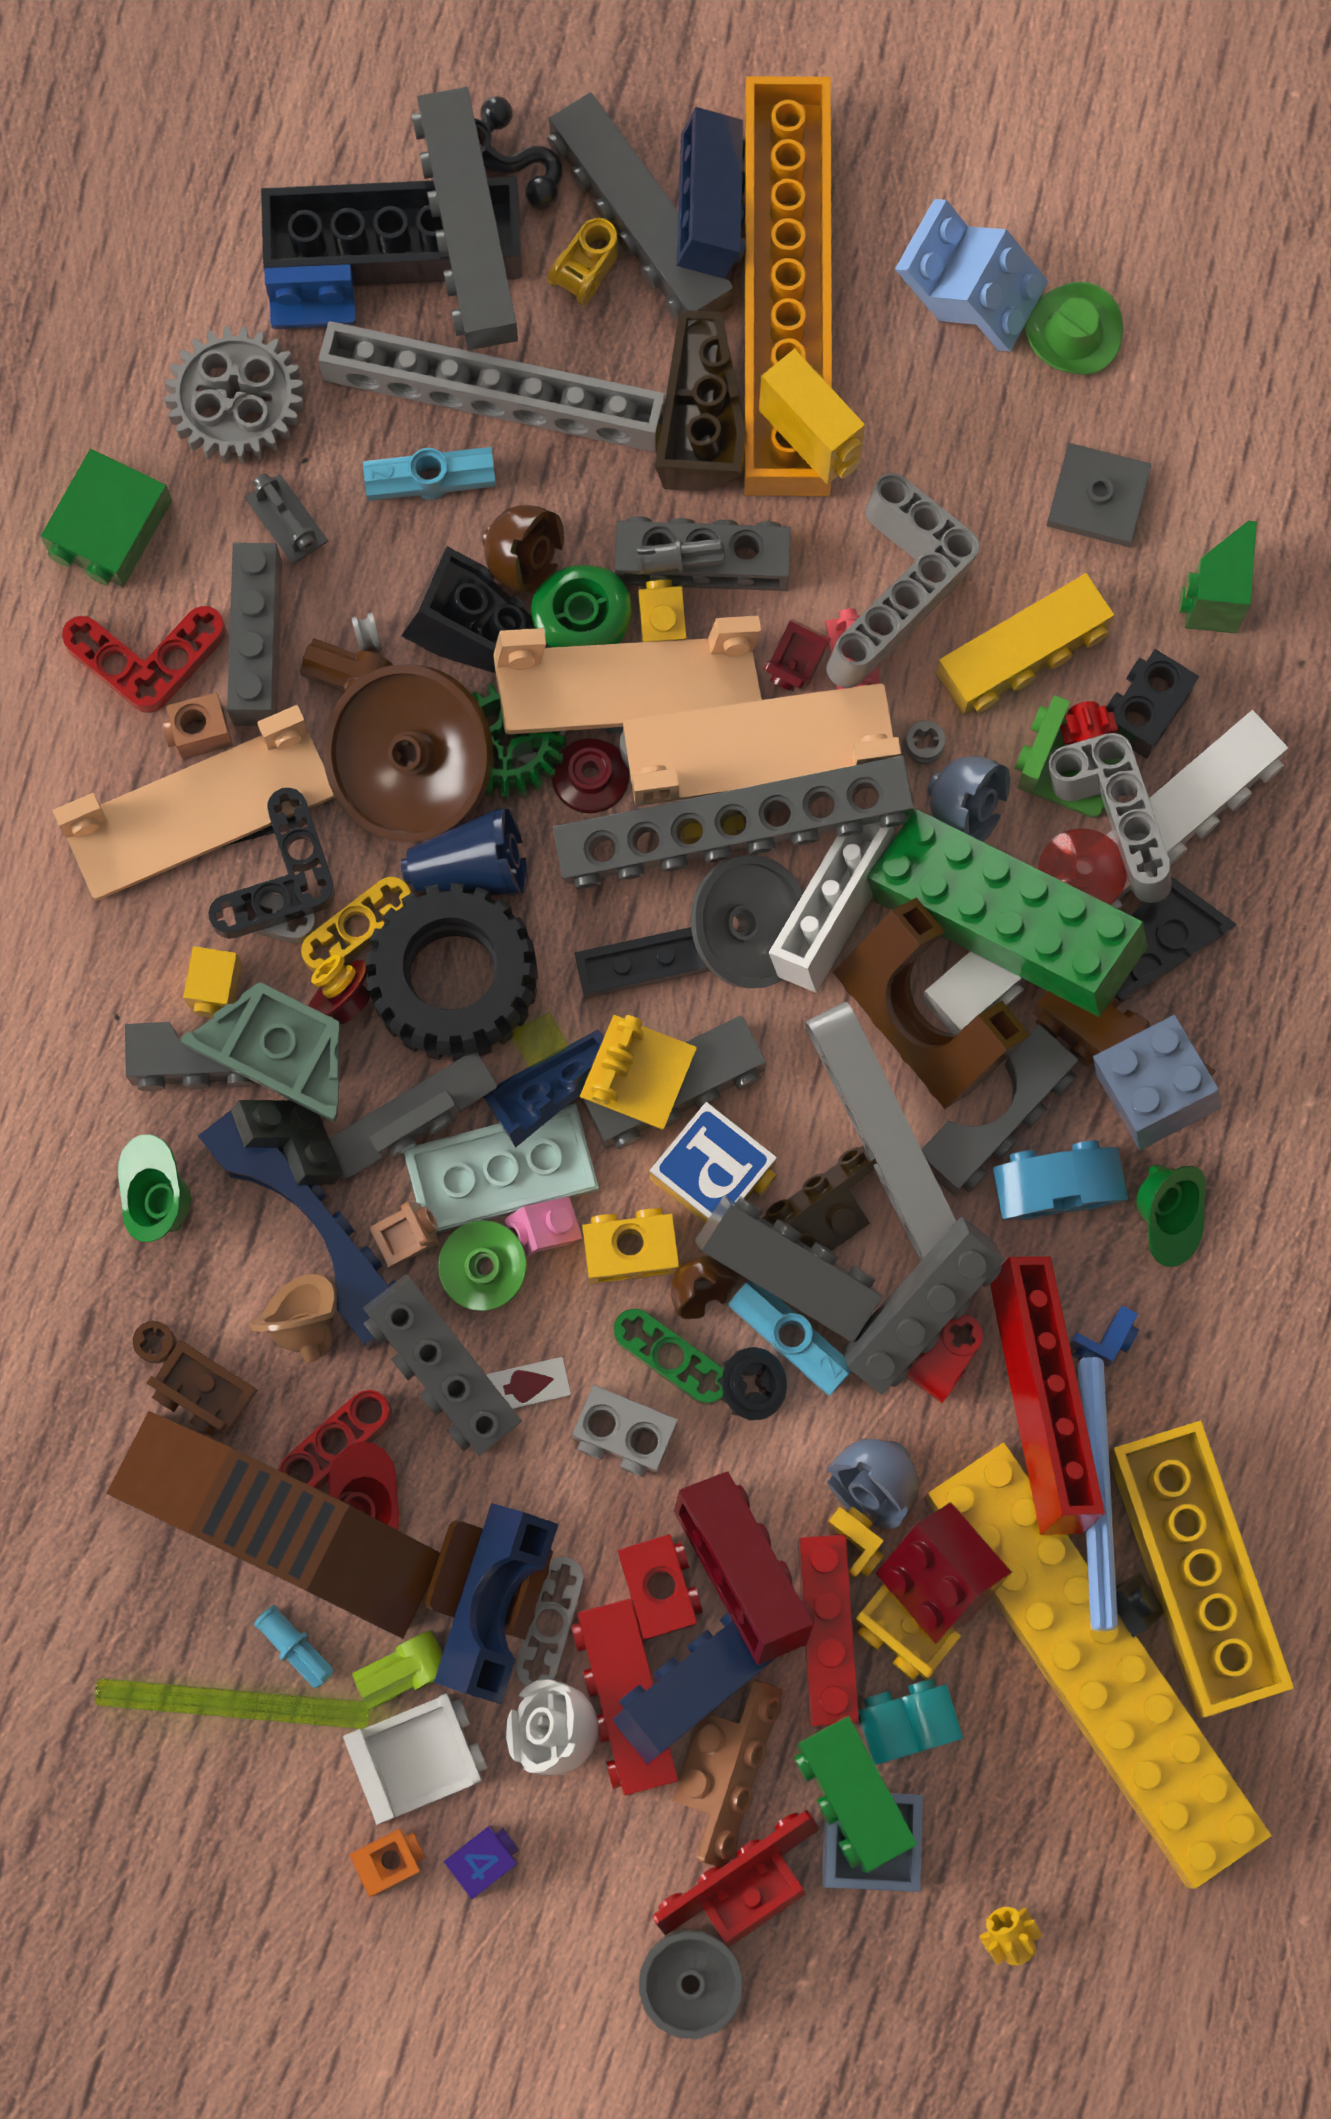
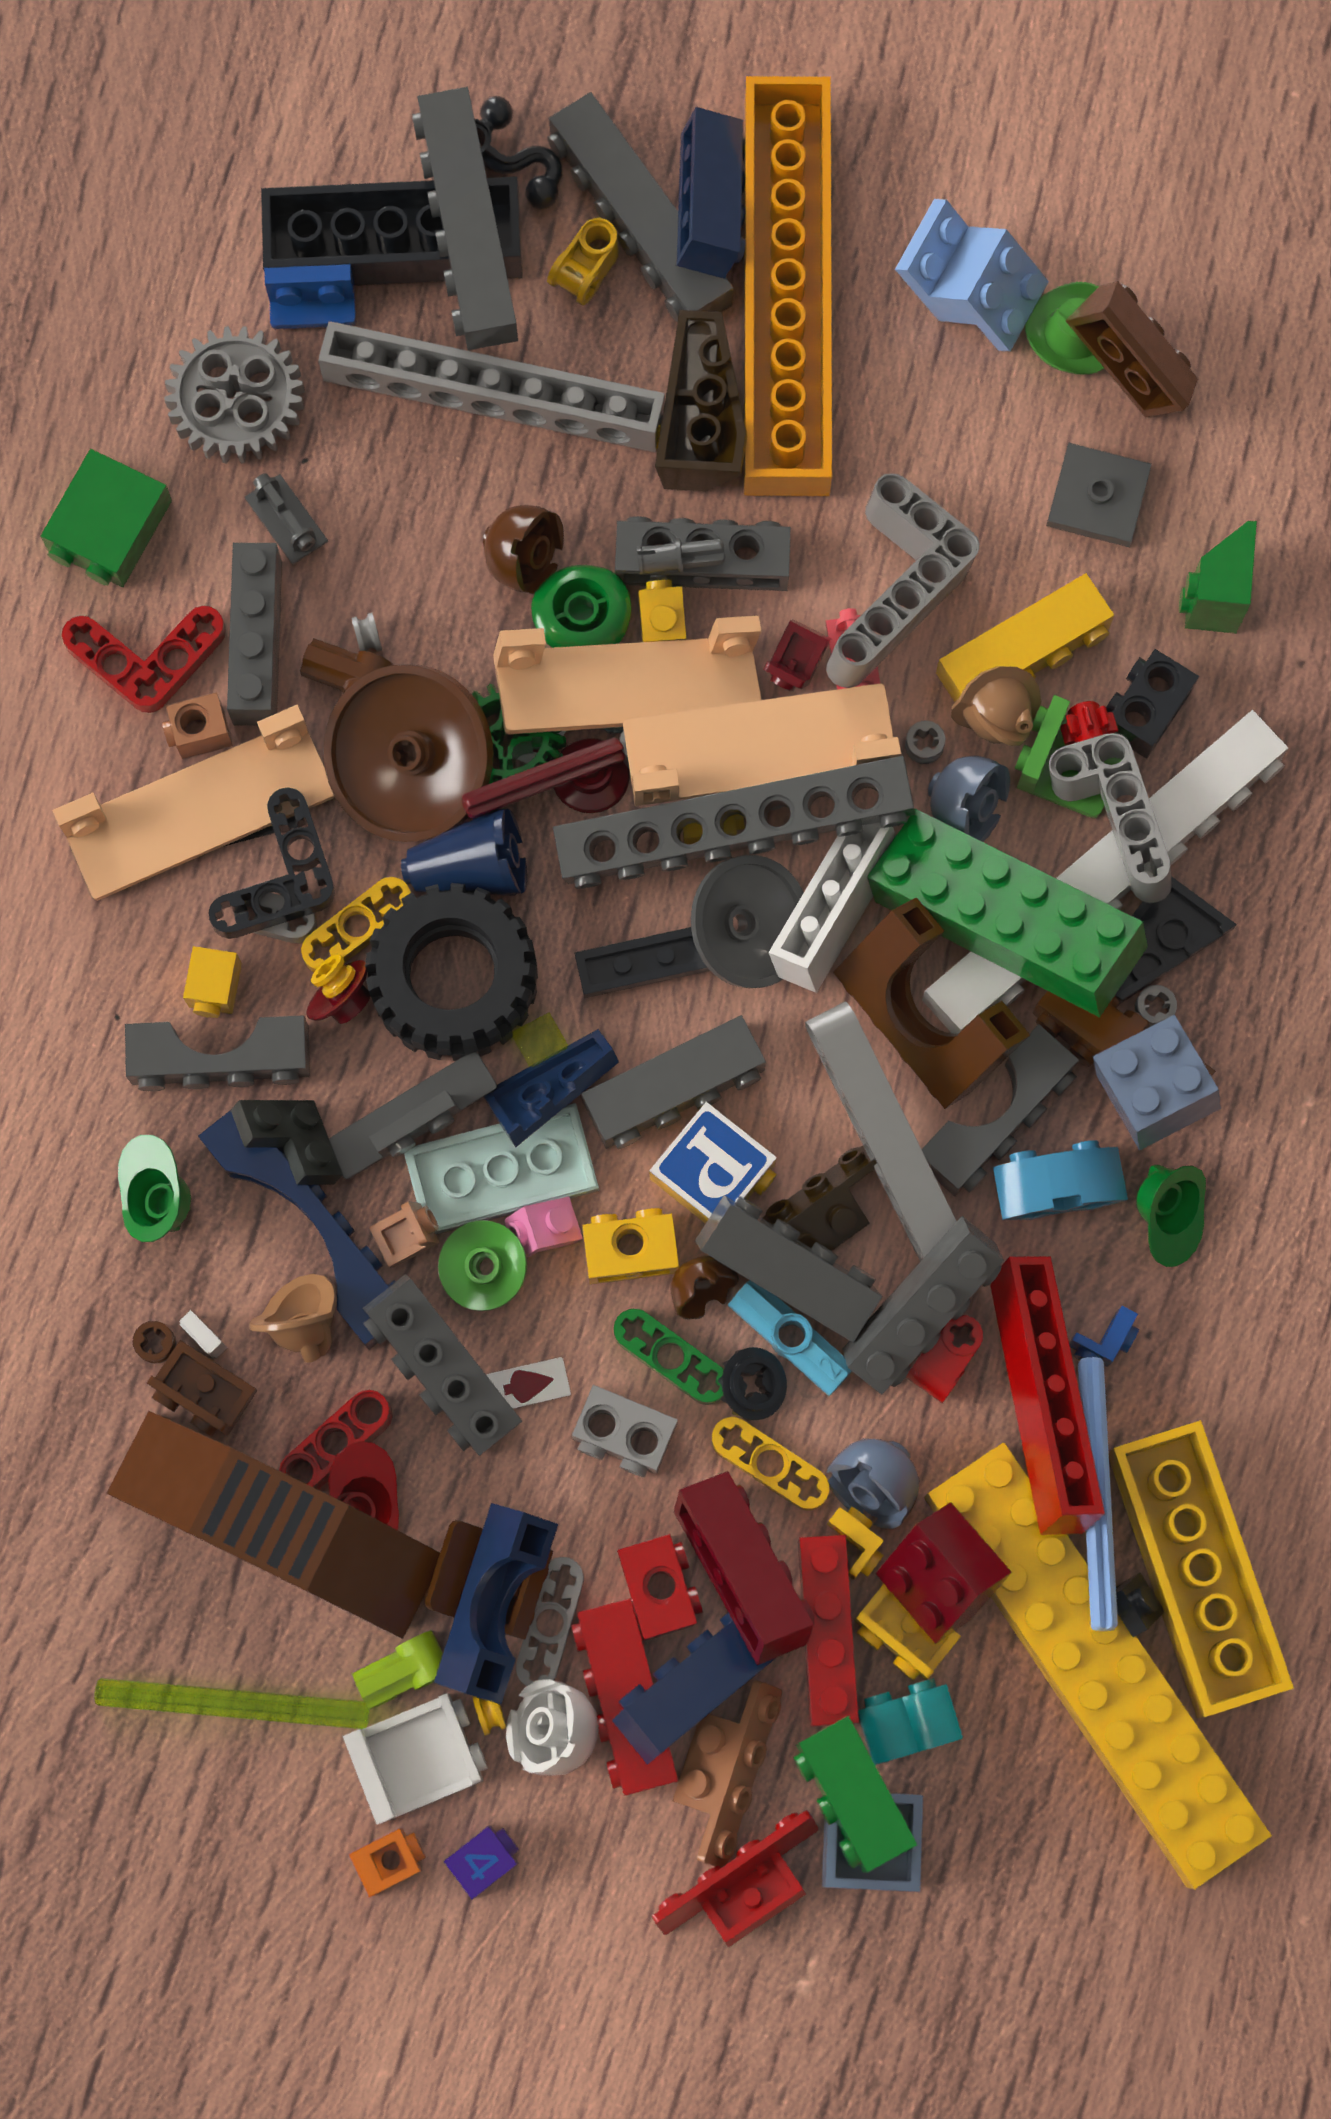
sand green wing [180,982,341,1122] -> none
medium azure axle [254,1605,334,1688] -> none
medium azure piece [363,447,496,501] -> none
black wedge [401,546,551,674] -> none
yellow hinge [580,1015,697,1130] -> none
dark grey wheel [639,1929,743,2039] -> none
yellow brick [759,349,865,485] -> none
yellow gear [980,1907,1043,1966] -> none
clear red dish [1038,828,1127,905] -> none
none -> white tile [179,1310,228,1359]
none -> dark red axle [461,738,625,818]
none -> yellow bush [472,1696,507,1735]
none -> yellow beam [712,1417,829,1511]
none -> medium nougat helmet [951,666,1041,746]
none -> reddish brown slope [1066,281,1198,417]
none -> light grey bush [1135,985,1177,1026]

